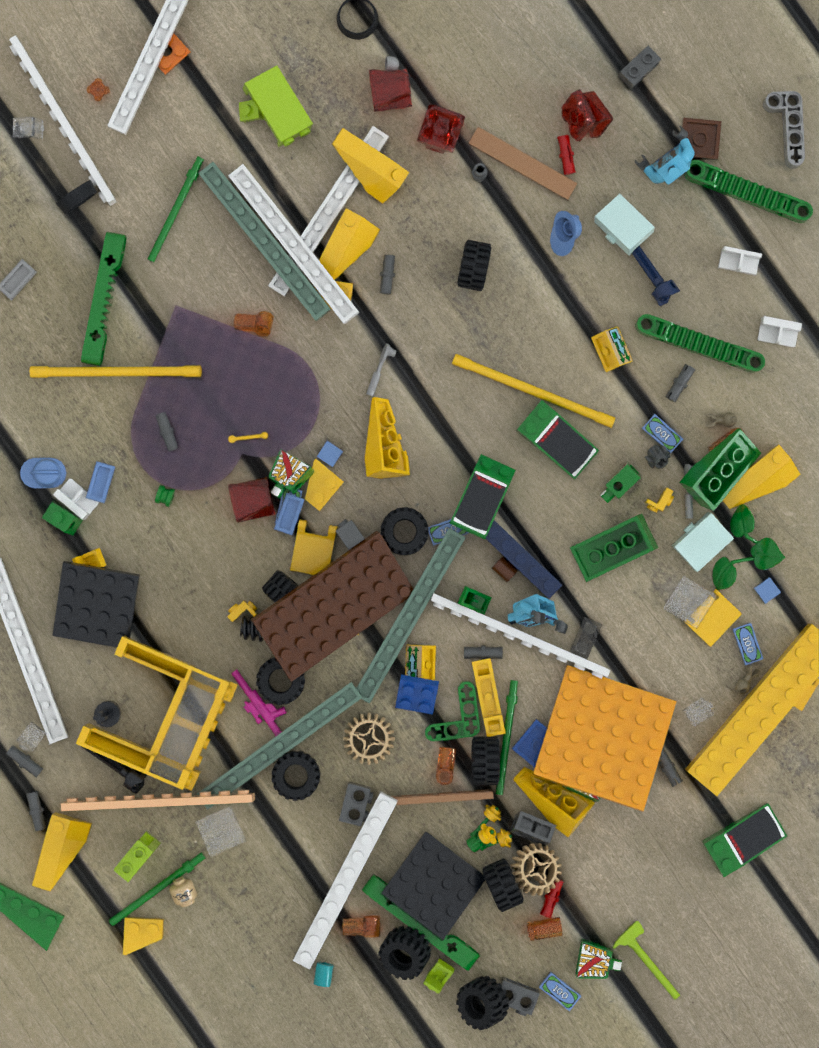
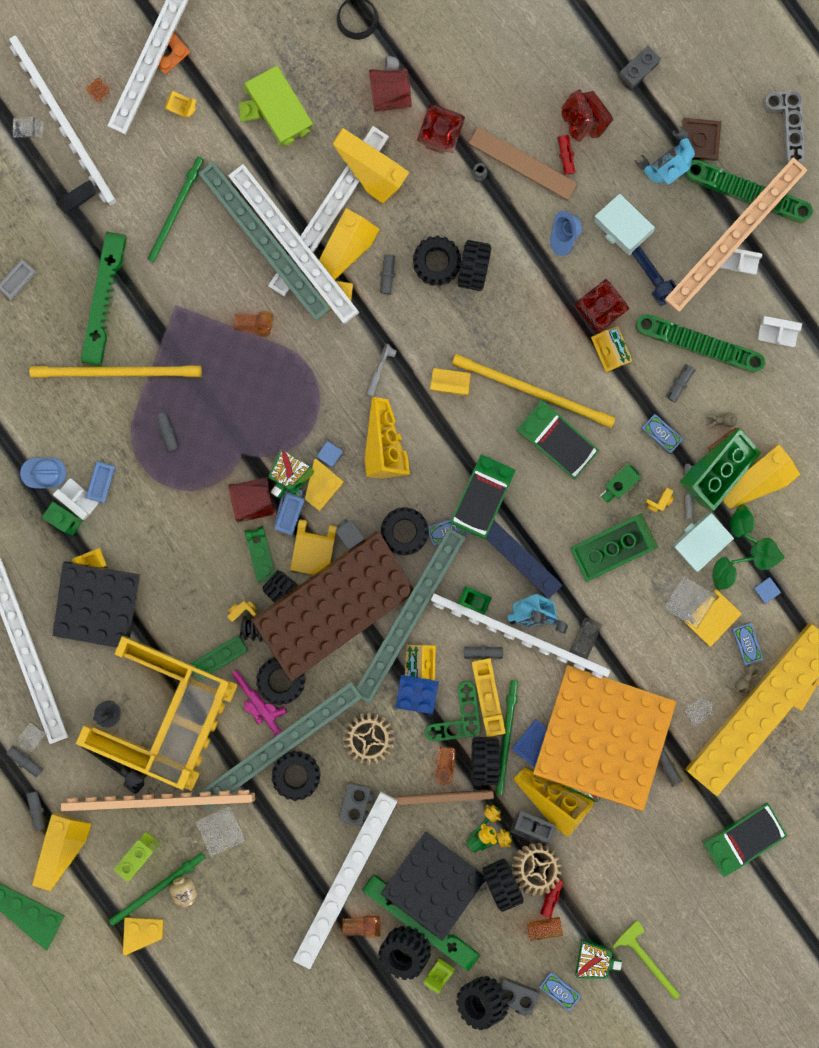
green wheel [155,485,175,507] -> none
yellow hinge [228,432,268,443] -> none
teal piece [313,962,334,987] -> none
reddish brown piece [491,556,518,583] -> none
dark grey gear [645,445,671,469] -> none
none -> yellow bracket [164,91,196,118]
none -> green tile [191,635,249,680]
none -> green plate [245,526,275,582]
none -> black tyre [413,235,461,286]
none -> yellow panel [430,368,471,396]
none -> clear red piece [575,279,629,334]
none -> light nougat plate [665,157,807,313]

